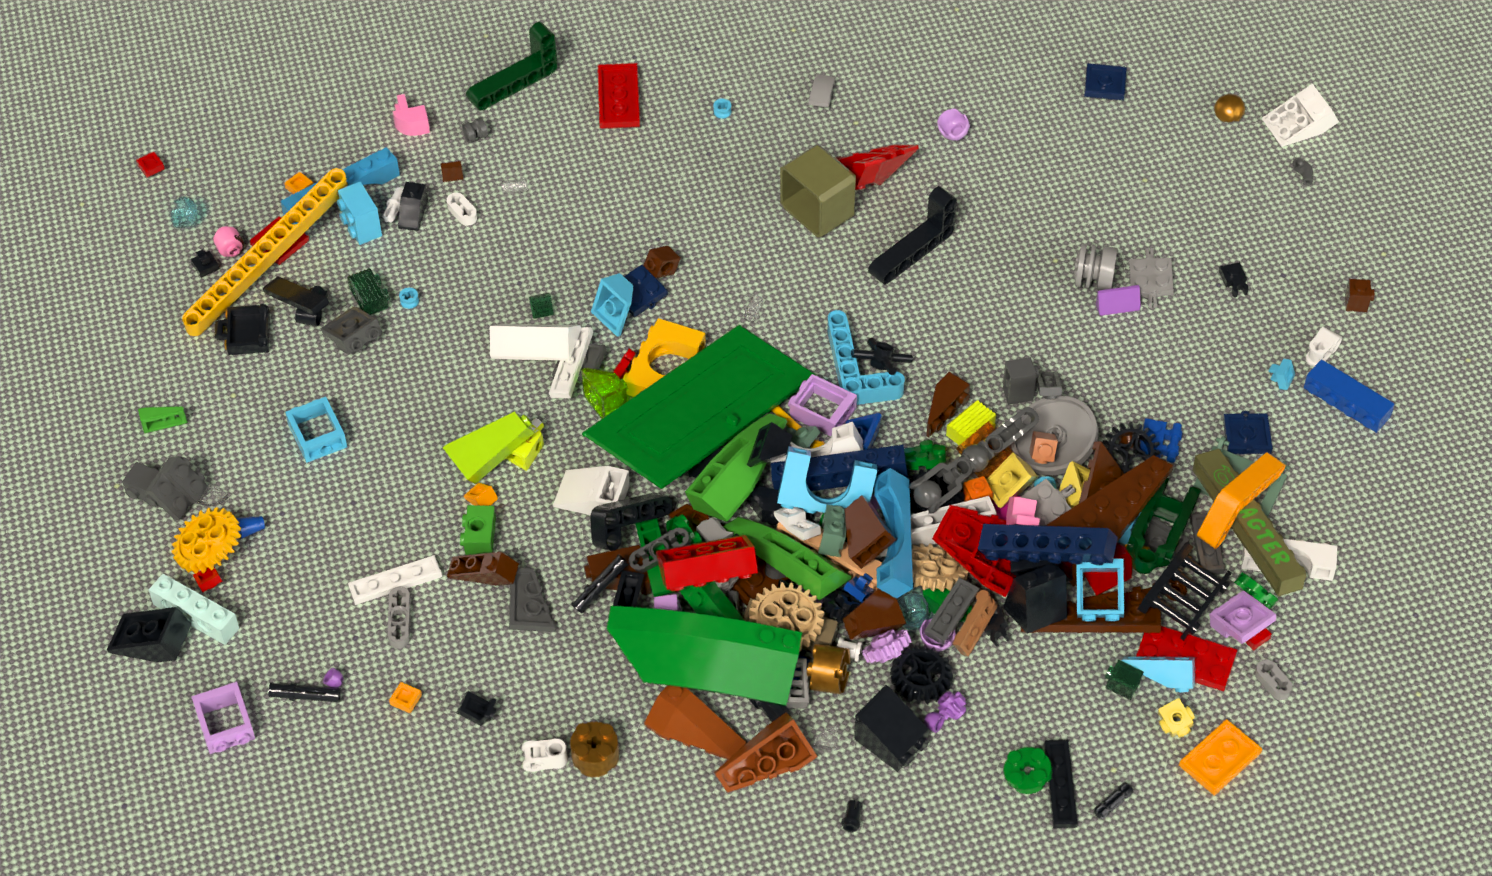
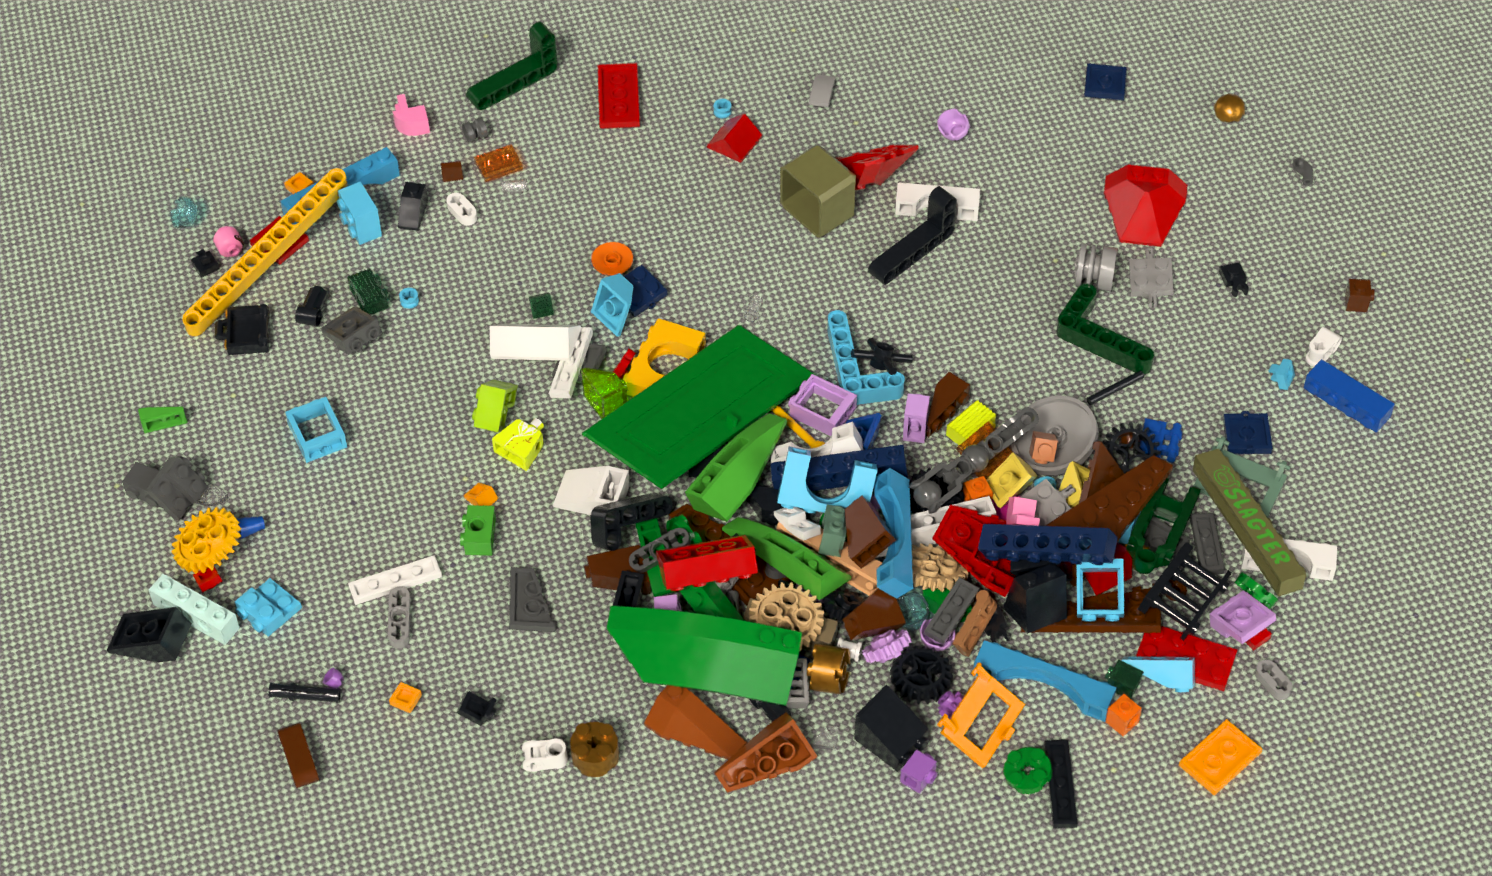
red plate [136,152,165,178] -> none
lavender window [191,682,255,754] -> none
black tile [262,276,329,315] -> none
white axle [382,187,403,223] -> none
lime slope [443,411,535,484] -> none
reddish brown slope [447,552,519,586] -> none
black pin [571,555,629,614] -> none
reddish brown brick [643,246,681,278] -> none
light grey window [696,518,733,543] -> none
black slope [747,422,793,467] -> none
sand green plate [786,426,821,448] -> none
black pin [841,800,863,832] -> none
blue tile [843,573,874,602] -> none
green plate [904,440,947,470] -> none
medium lavender hinge [924,712,945,733] -> none
dark grey brick [1003,357,1039,405] -> none
dark grey plate [1036,372,1062,399] -> none
black axle [1093,782,1133,820] -> none
medium lavender slope [1096,285,1140,316] -> none
light yellow brick [1158,698,1195,738] -> none
light orange beam [1197,452,1286,549] -> none
white slope [1262,84,1339,147] -> none
none -> medium azure plate [235,578,302,637]
none -> reddish brown beam [277,722,319,789]
none -> lime brick [472,379,518,432]
none -> clear orange plate [474,144,523,182]
none -> orange dish [591,242,633,276]
none -> red slope [707,113,762,163]
none -> white arch [895,183,980,221]
none -> medium lavender brick [900,750,937,794]
none -> lavender brick [903,393,930,443]
none -> light orange piece [937,662,1025,768]
none -> dark azure arch [974,640,1117,722]
none -> dark green beam [1056,284,1154,375]
none -> black bar [1087,370,1144,405]
none -> red wedge [1104,164,1187,247]
none -> orange brick [1106,694,1142,737]

